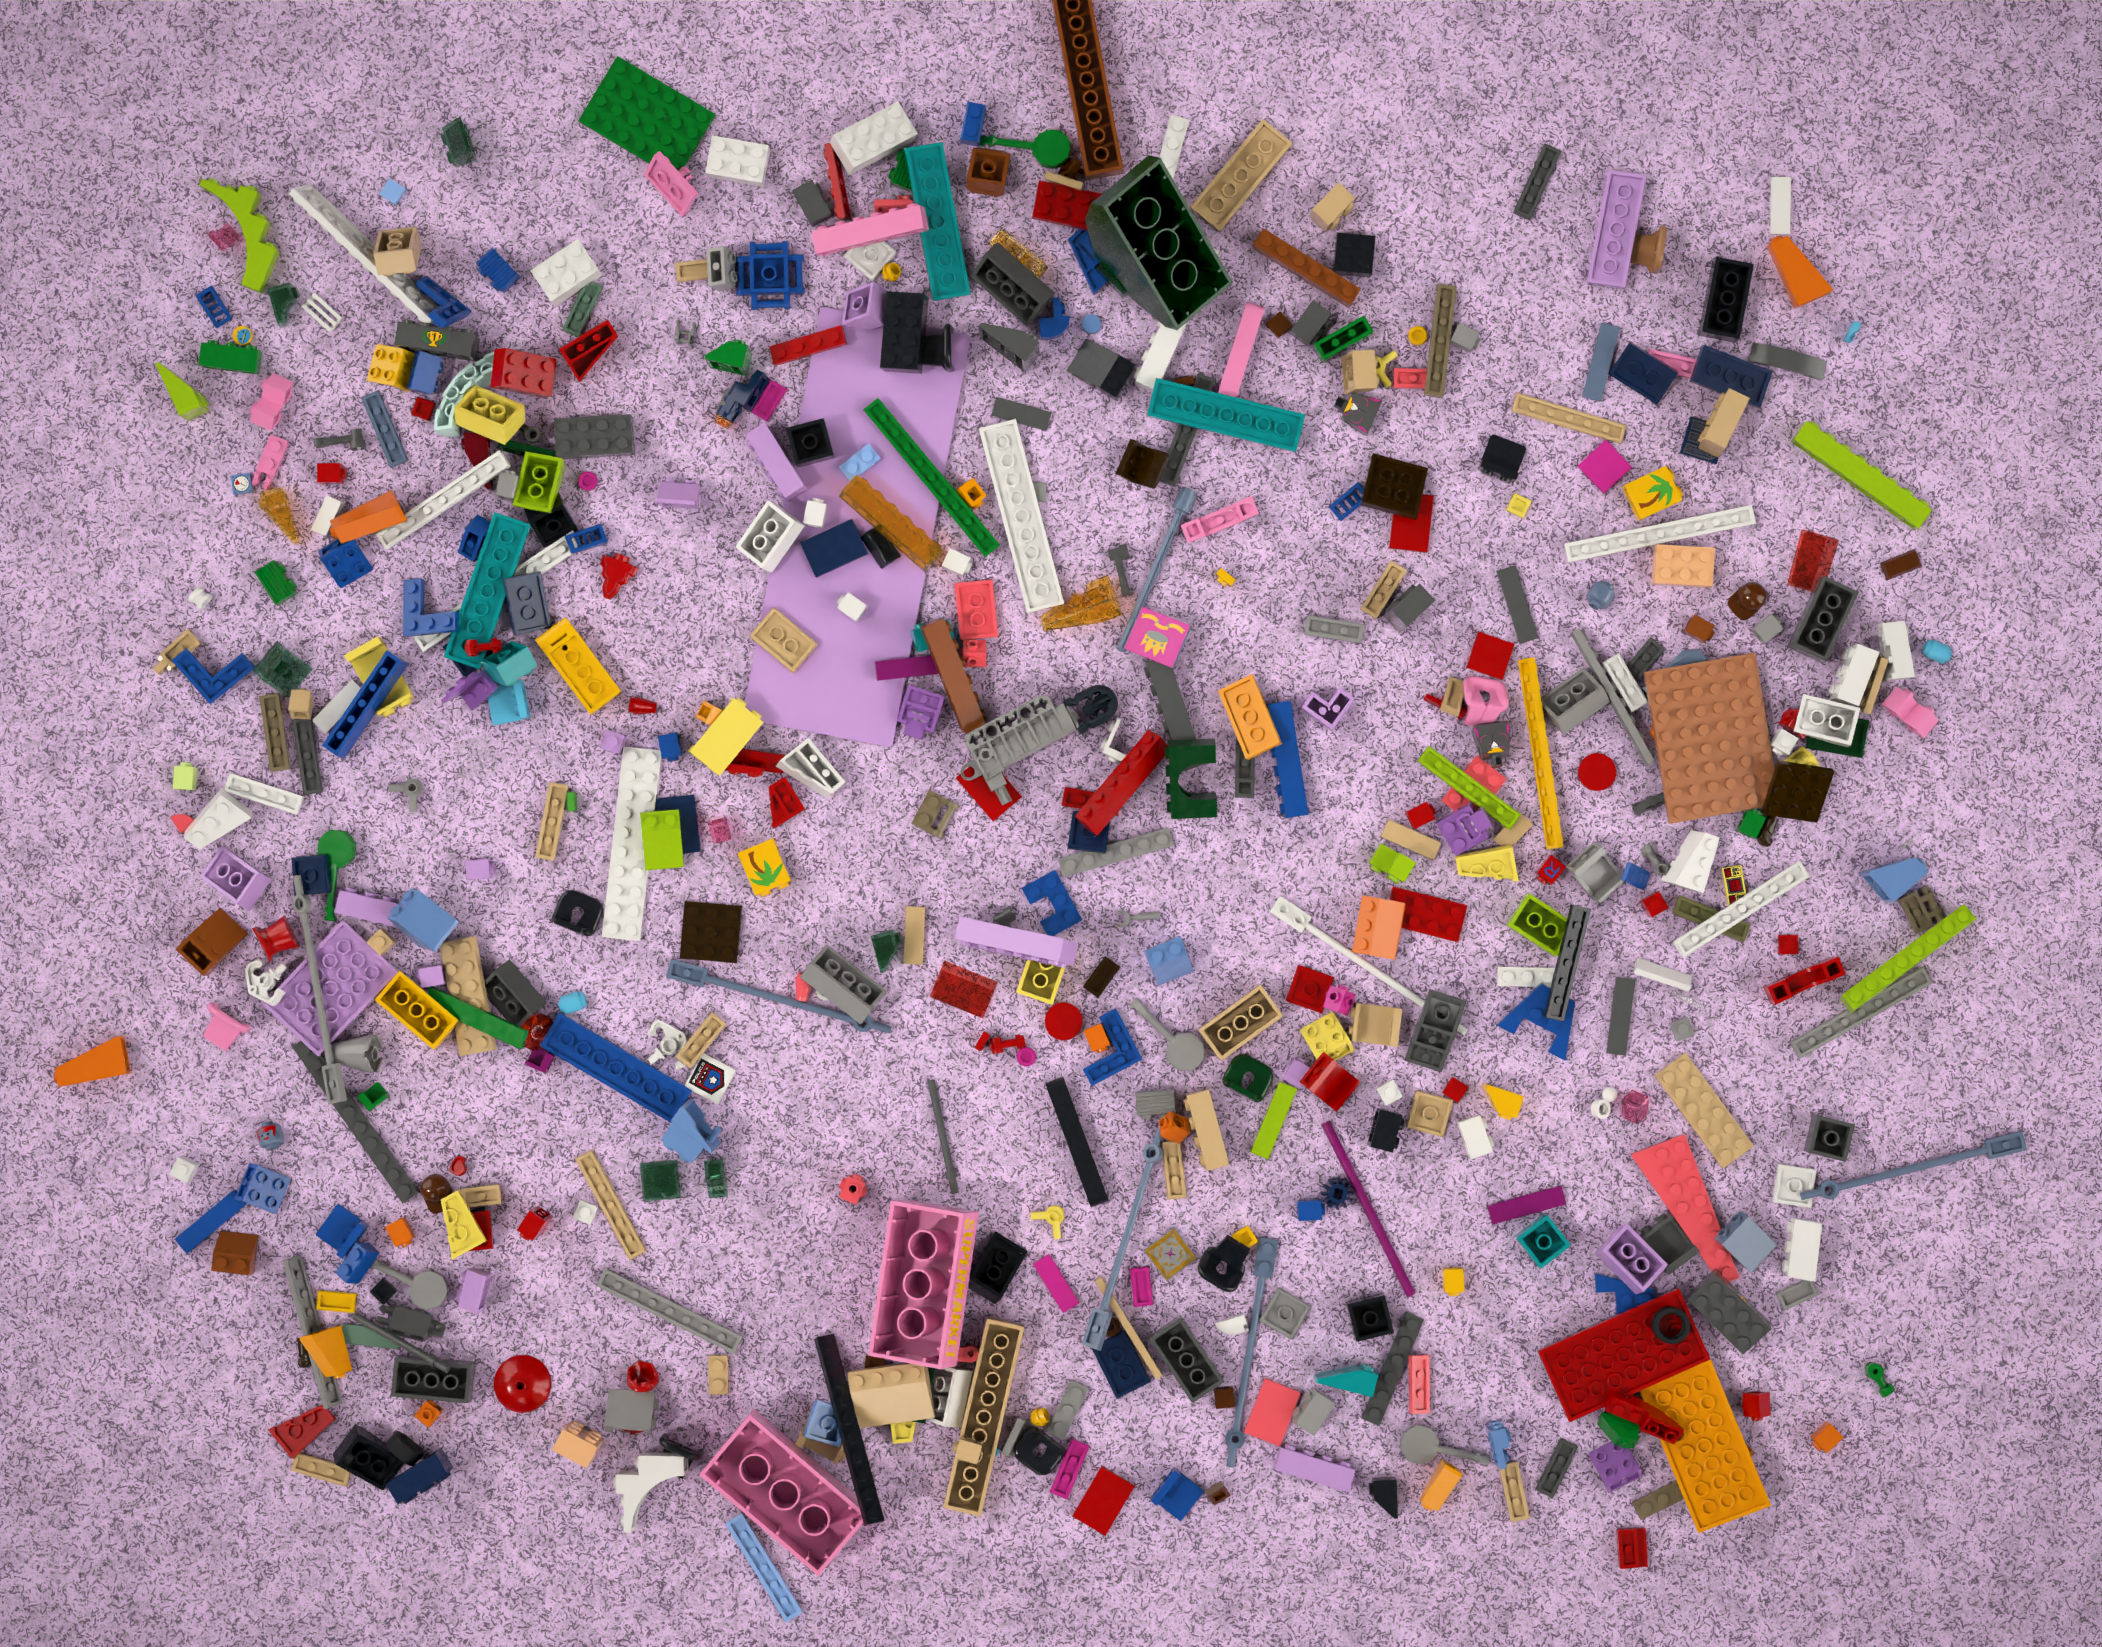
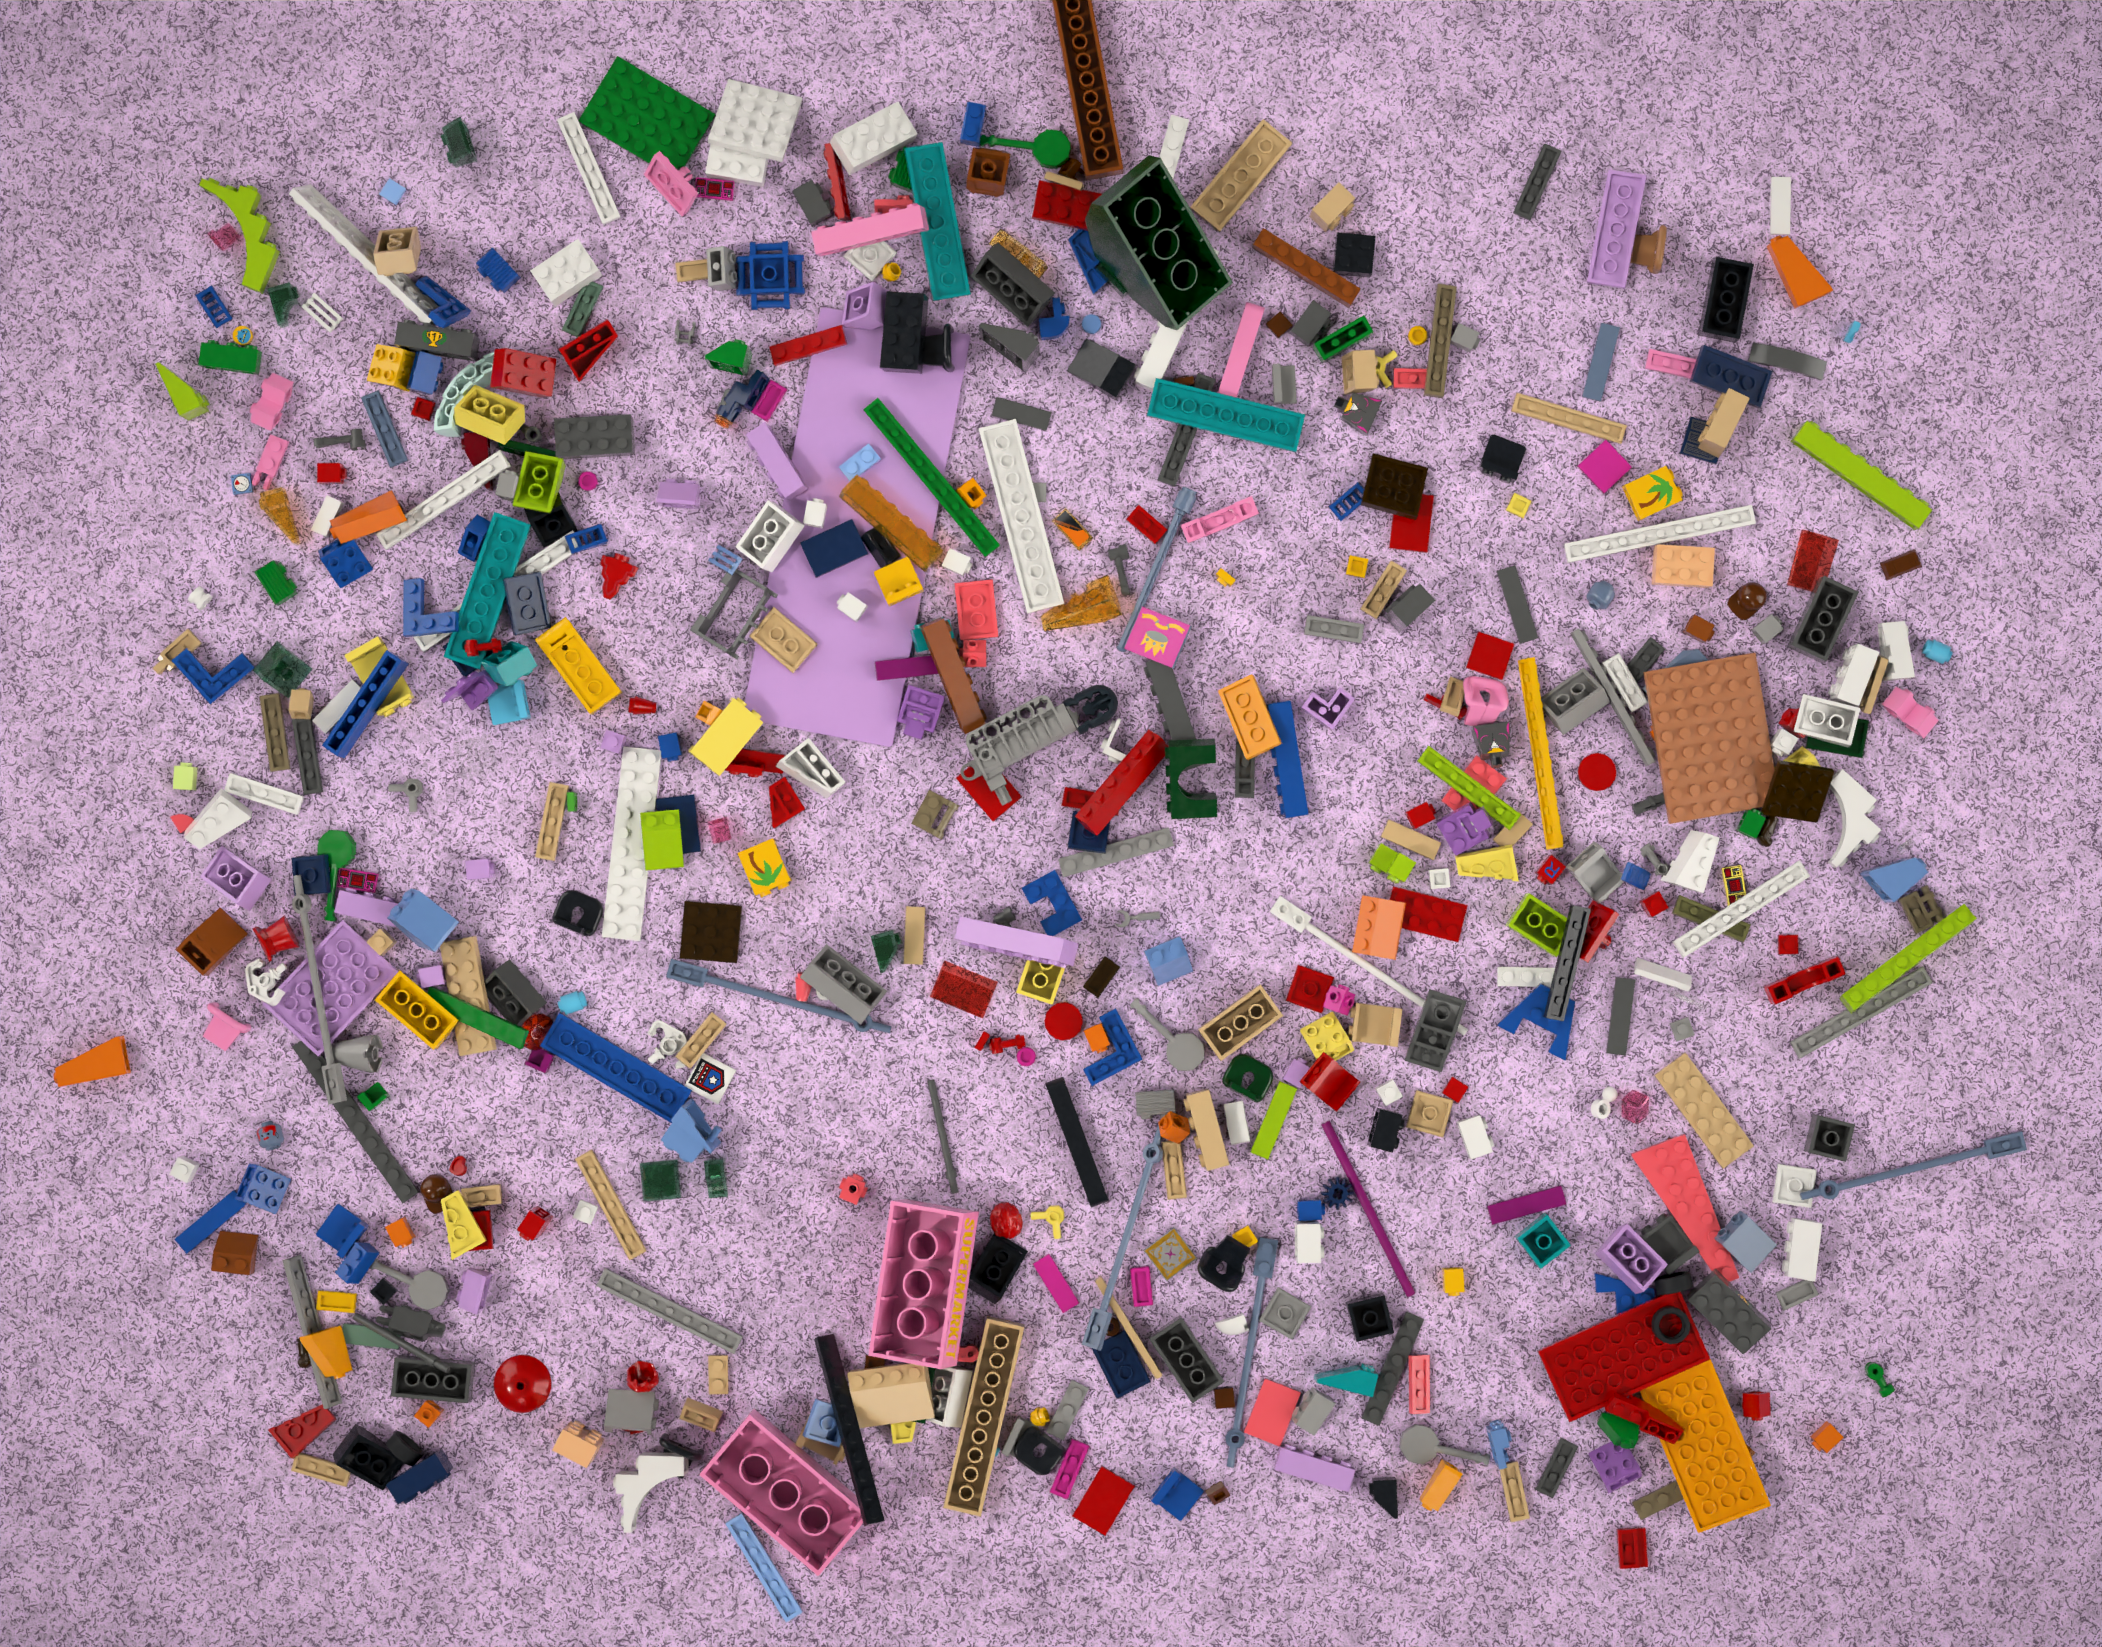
black brick [786,418,835,468] -> none
tan brick [952,1437,983,1464] -> none
dark brown bracket [1115,439,1169,489] -> none
yellow slope [1481,1083,1524,1120] -> none
dark blue tile [1609,342,1678,404] -> none
none -> tile [337,868,379,893]
none -> white plate [557,112,621,225]
none -> tan slope [679,1397,723,1432]
none -> dark grey hinge [690,566,778,660]
none -> tile [695,177,735,201]
none -> white plate [708,79,802,162]
none -> medium blue tile [708,545,742,575]
none -> yellow bracket [874,557,924,607]
none -> red hair [990,1202,1023,1239]
none -> slope [1052,508,1093,551]
none -> red plate [1126,505,1168,545]
none -> white slope [1224,1101,1250,1145]
none -> light grey panel [1272,364,1297,405]
none -> white brick [1295,1221,1324,1263]
none -> yellow plate [1345,555,1369,578]
none -> white plate [1428,868,1450,889]
none -> red plate [1579,900,1619,963]
none -> black tyre [1654,1271,1693,1295]
none -> white arch [1828,769,1881,868]

